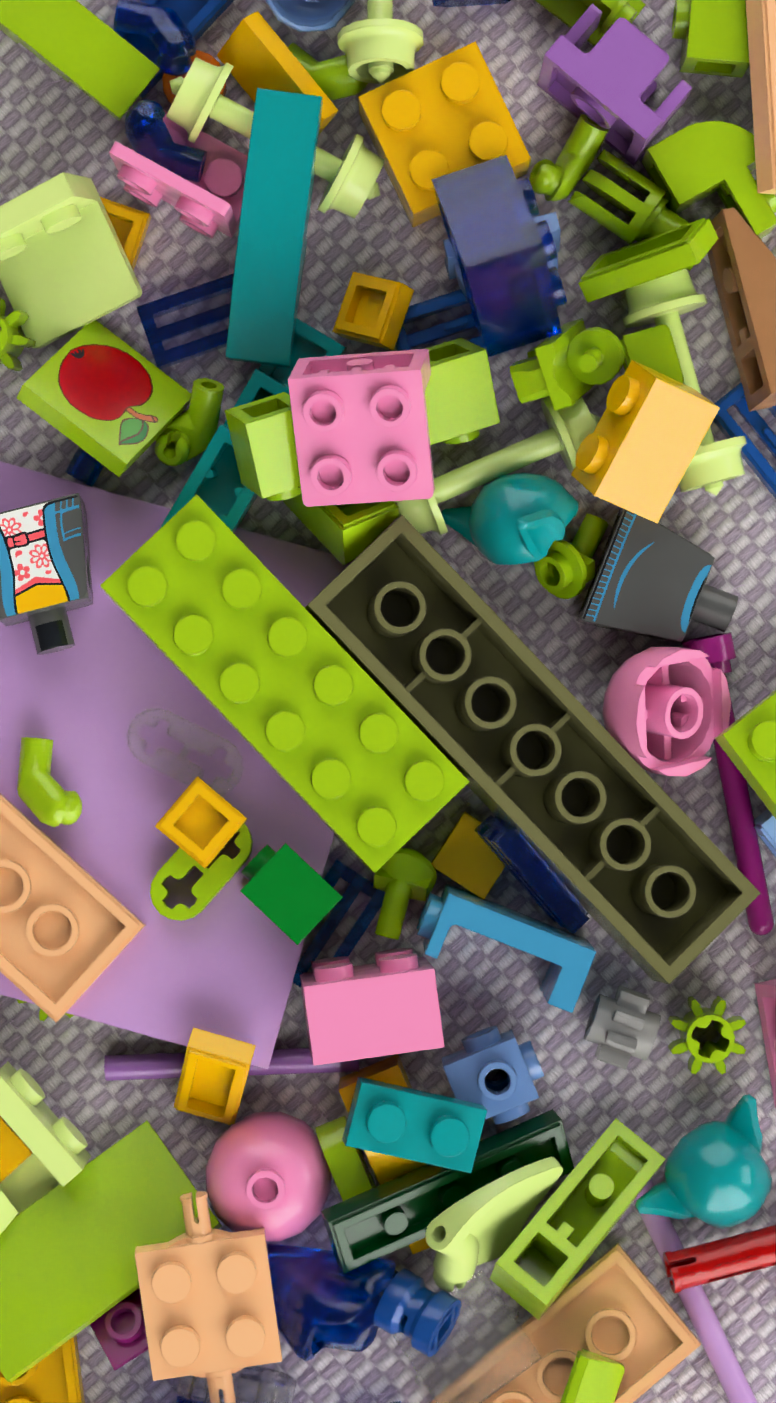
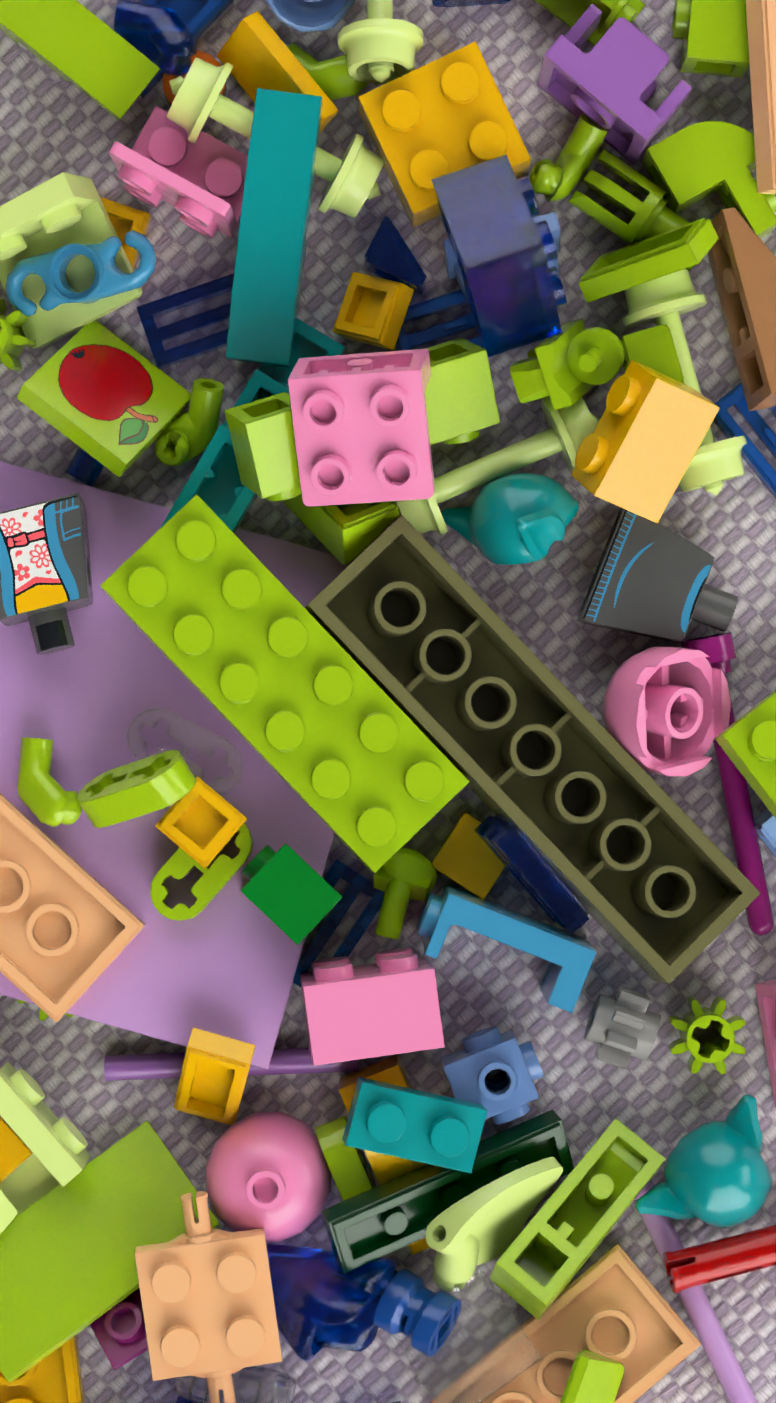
clear blue arm [125,99,207,183] -> none
lime plate [534,513,609,599] -> none
none -> dark azure piece [6,230,156,316]
none -> lime beam [76,750,196,828]
none -> clear blue slope [365,215,427,295]

